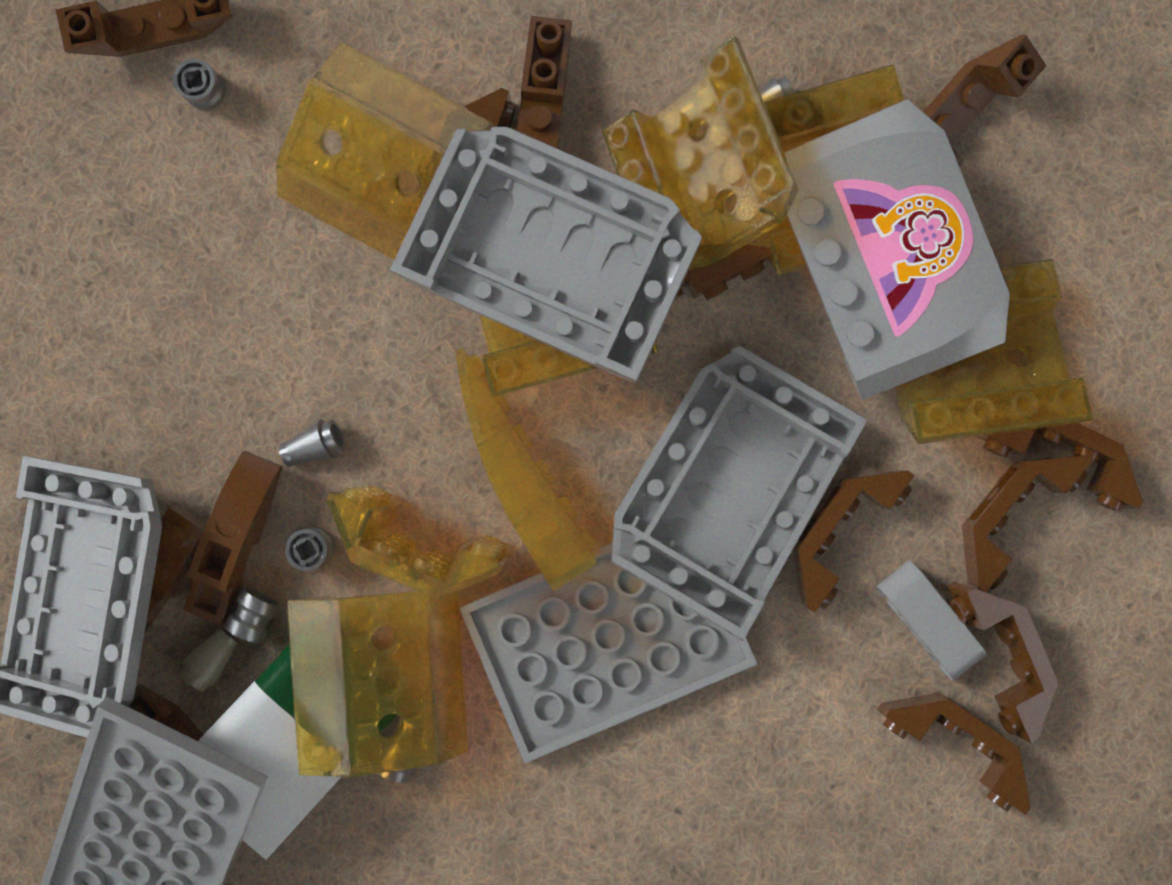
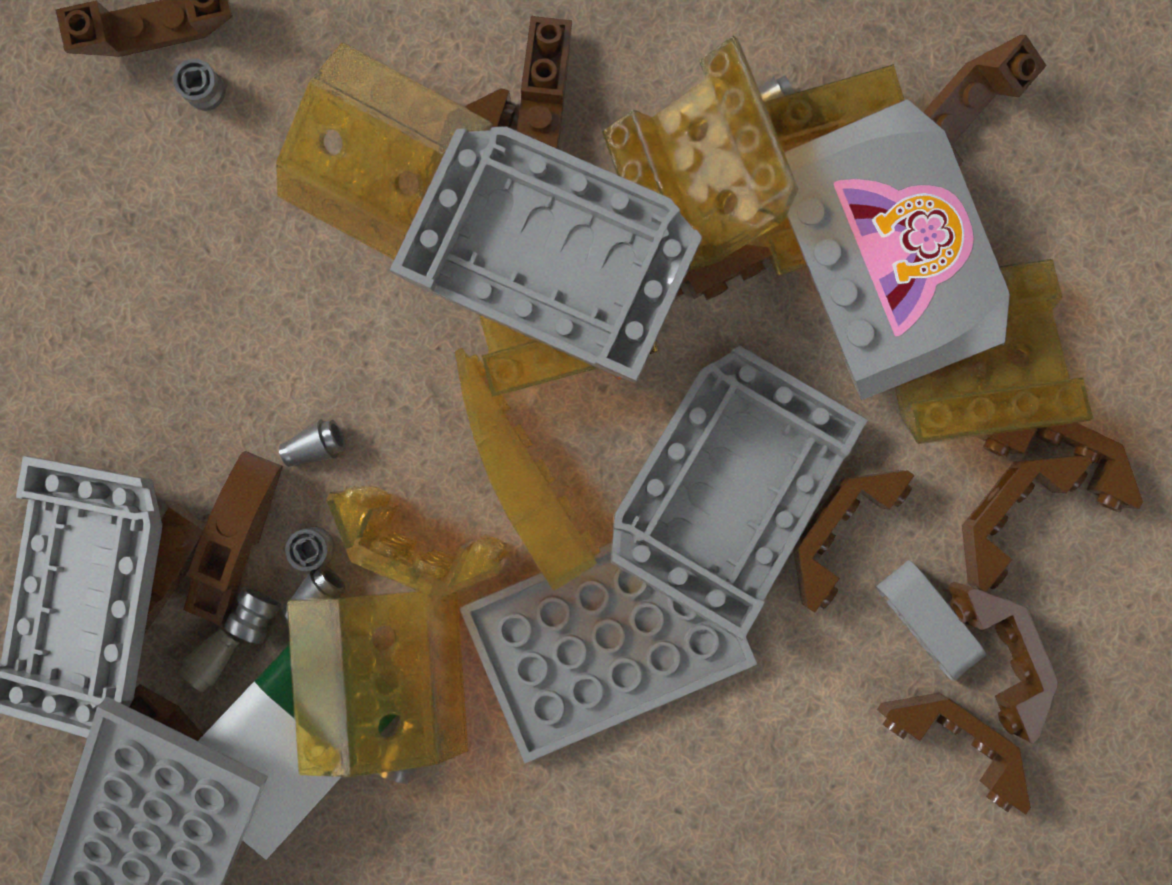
none -> flat silver cone [283,566,345,627]

